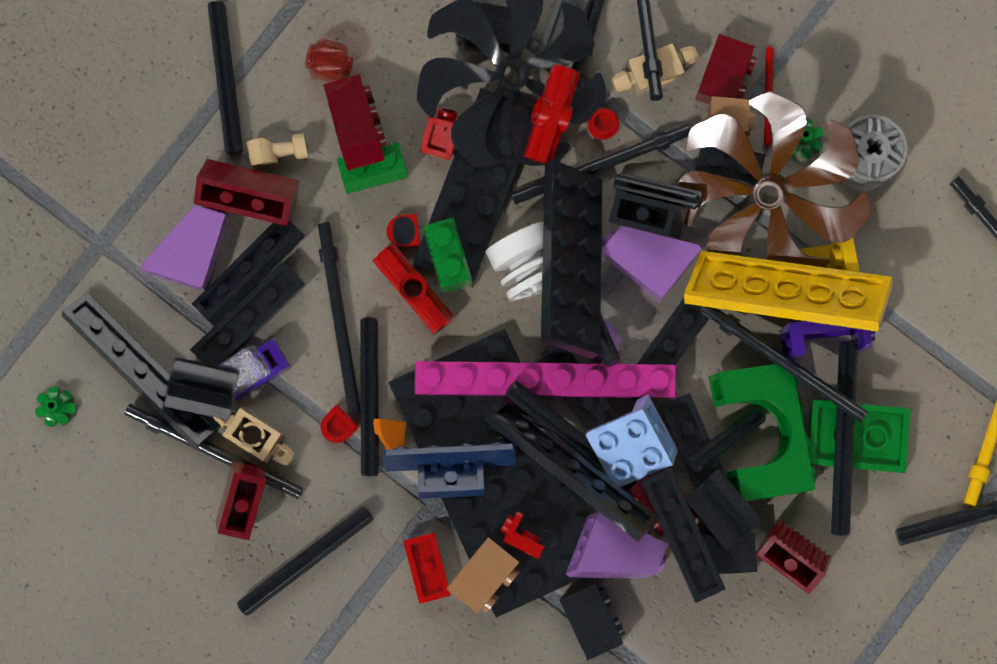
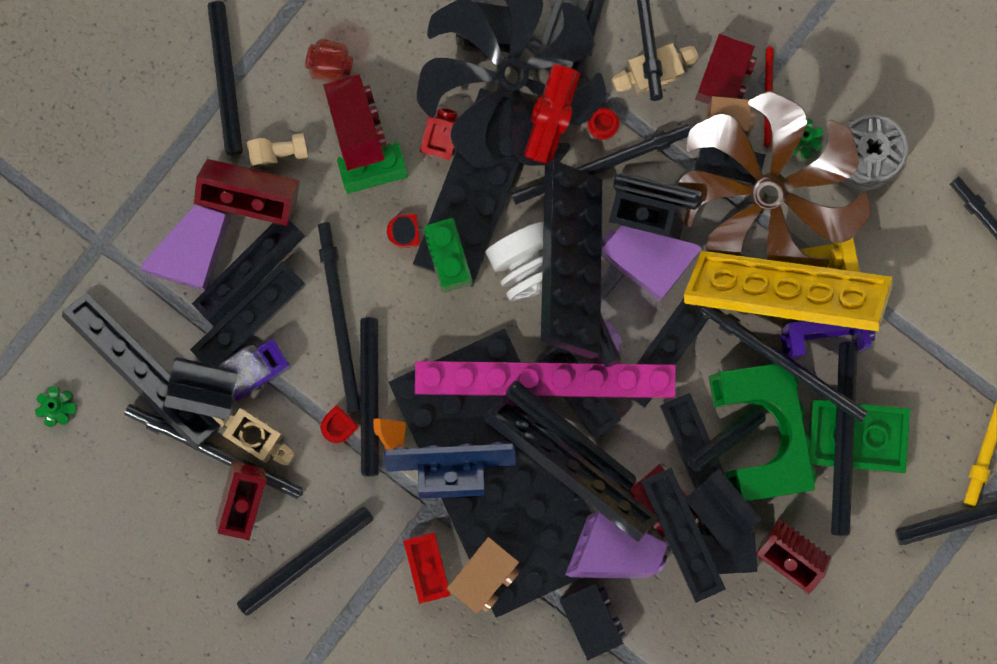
red piece [372,243,455,335] -> none
red bracket [500,512,544,559] -> none
light blue bracket [586,395,678,487] -> none

